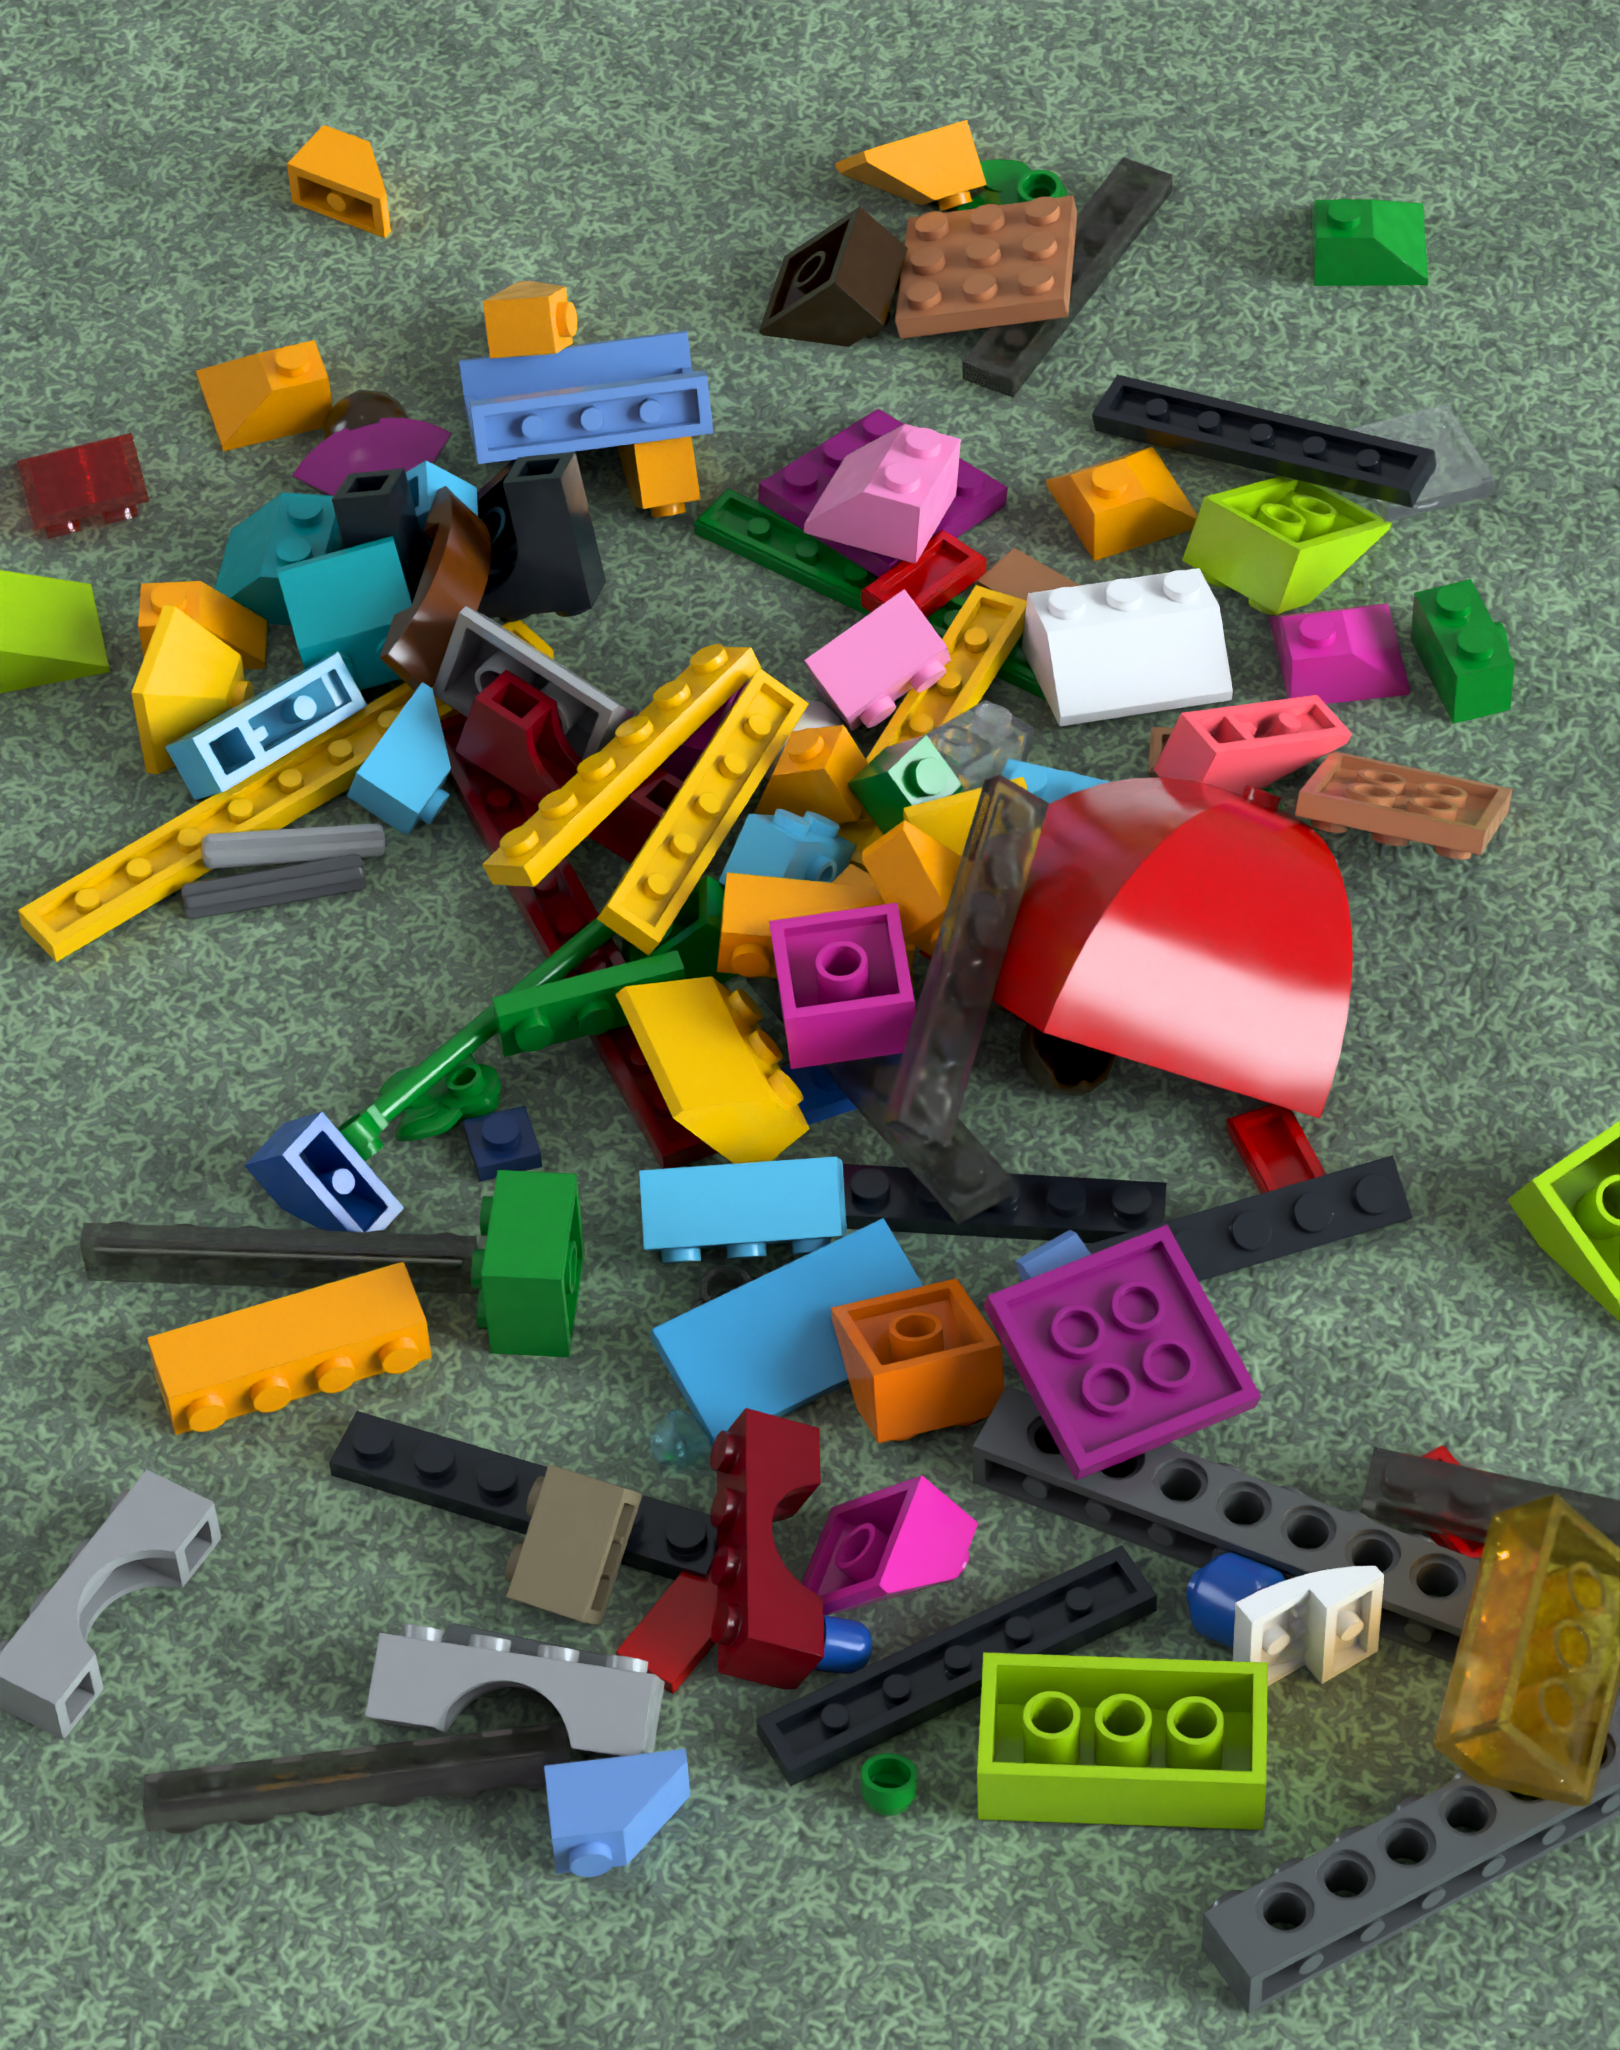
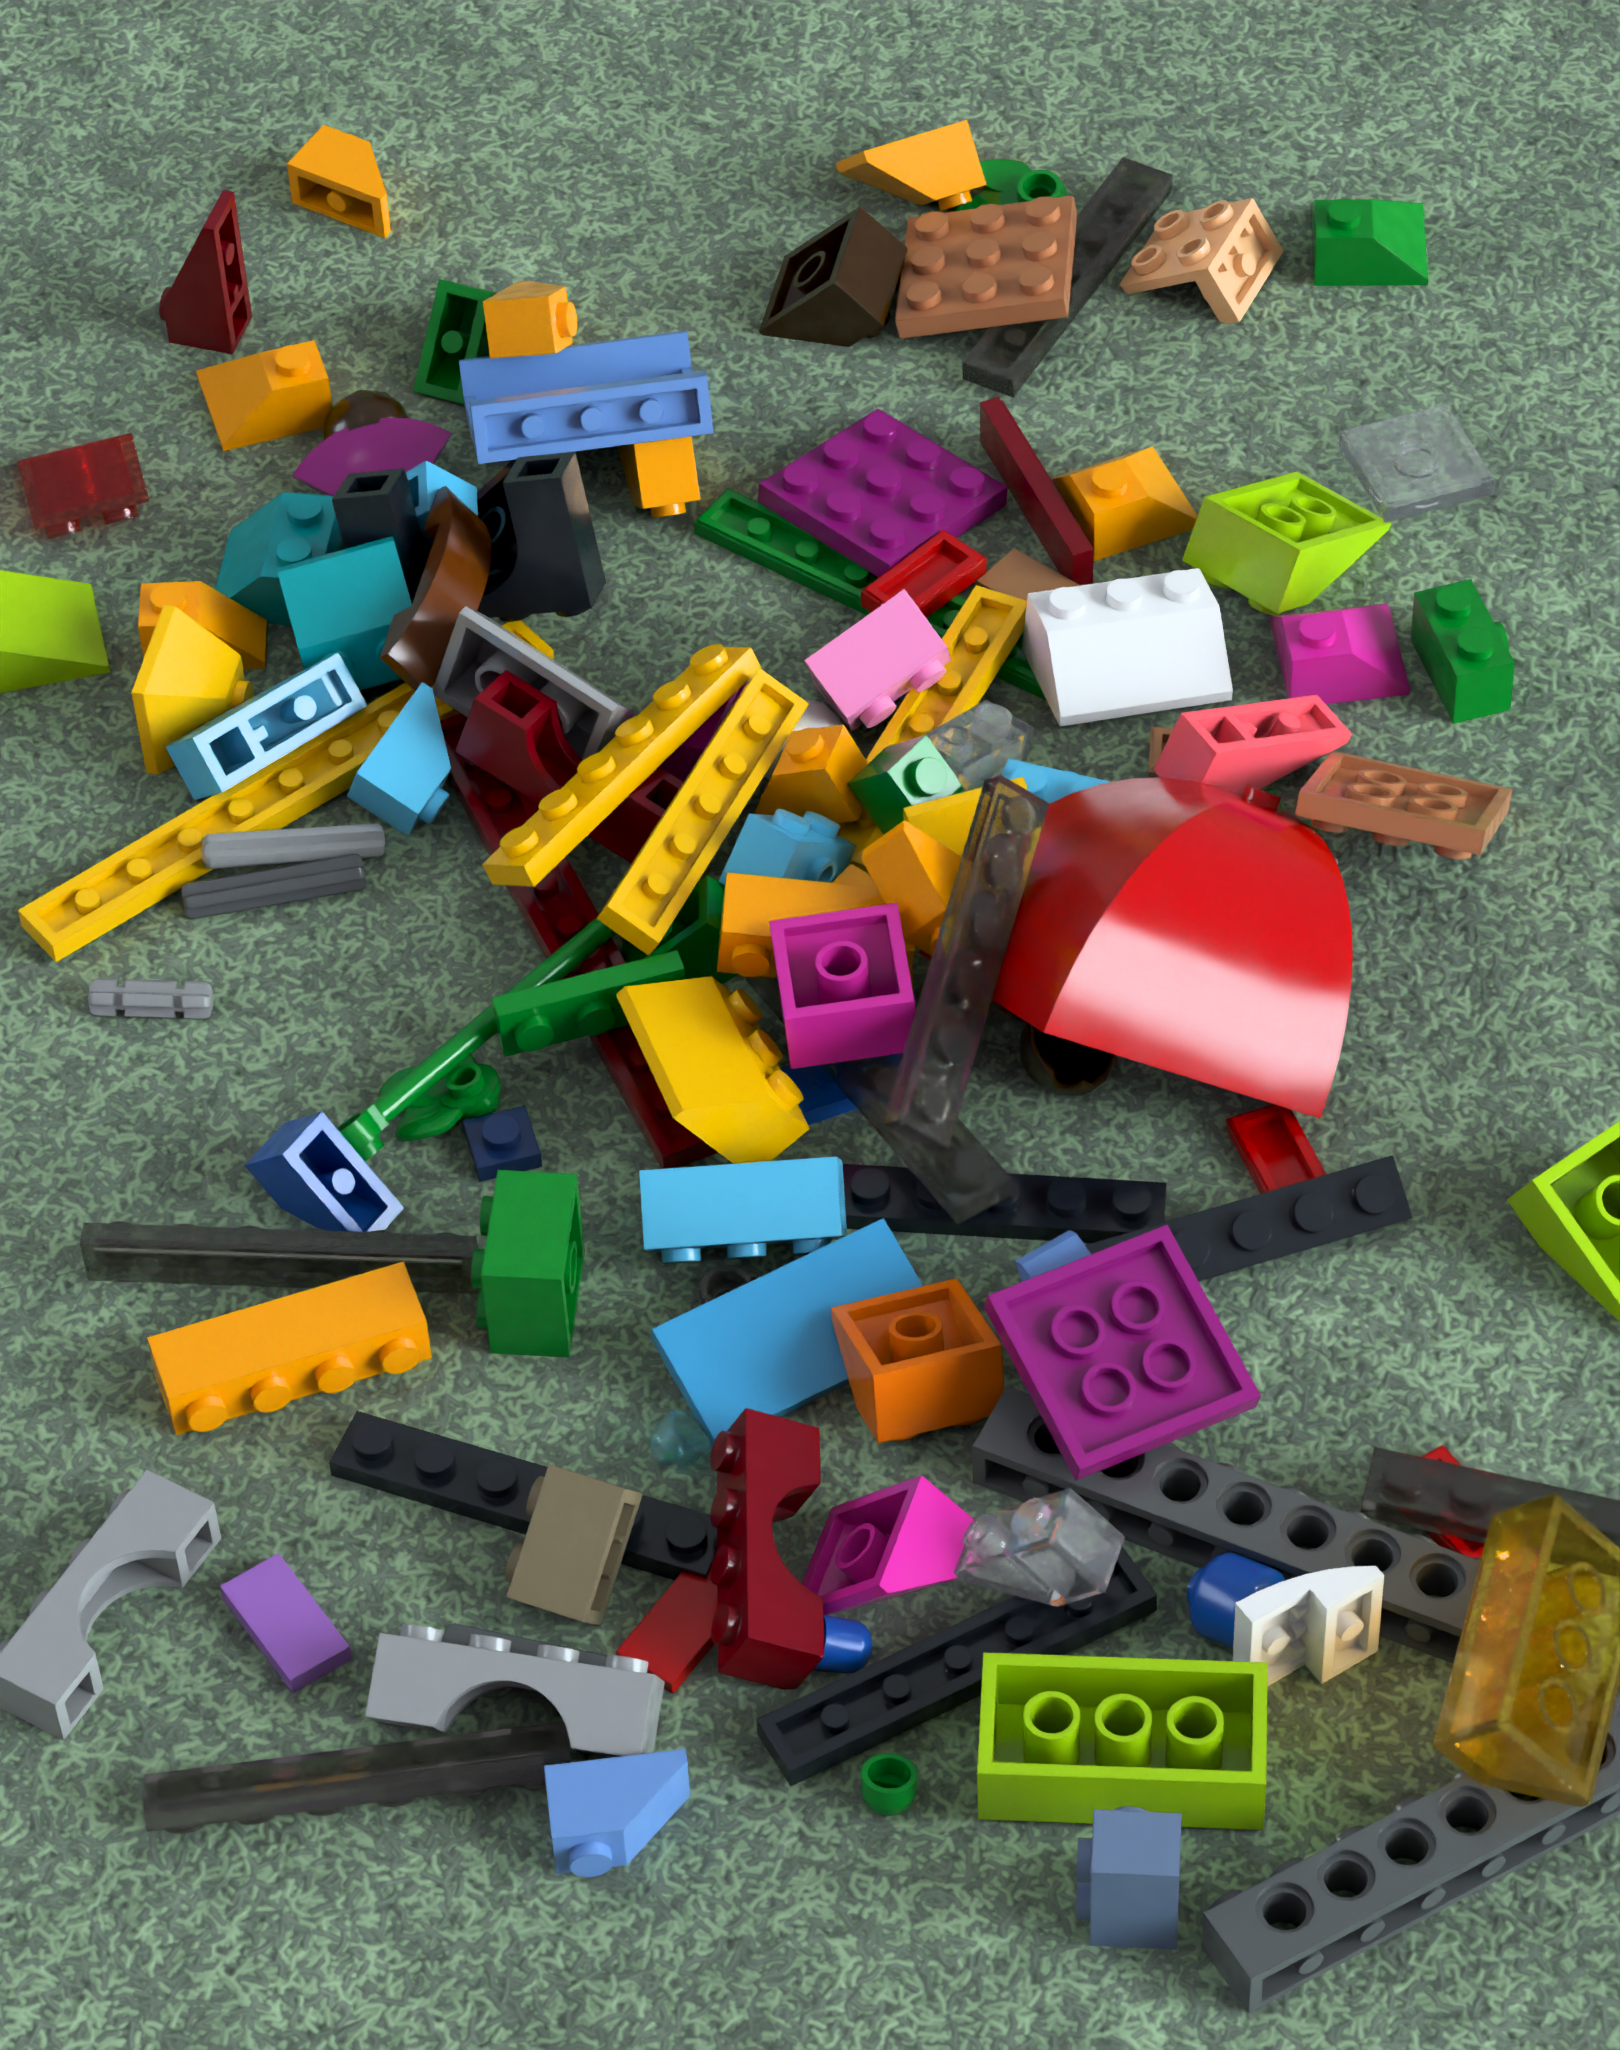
bright pink slope [804,424,961,564] -> none
black plate [1092,374,1437,508] -> none
none -> light grey axle [88,978,214,1019]
none -> dark red slope [159,190,252,355]
none -> medium lavender tile [220,1553,352,1693]
none -> green slope [413,279,497,404]
none -> clear slope [954,1488,1125,1607]
none -> dark red tile [980,397,1094,585]
none -> sand blue brick [1076,1806,1182,1950]
none -> light nougat bracket [1120,198,1284,324]

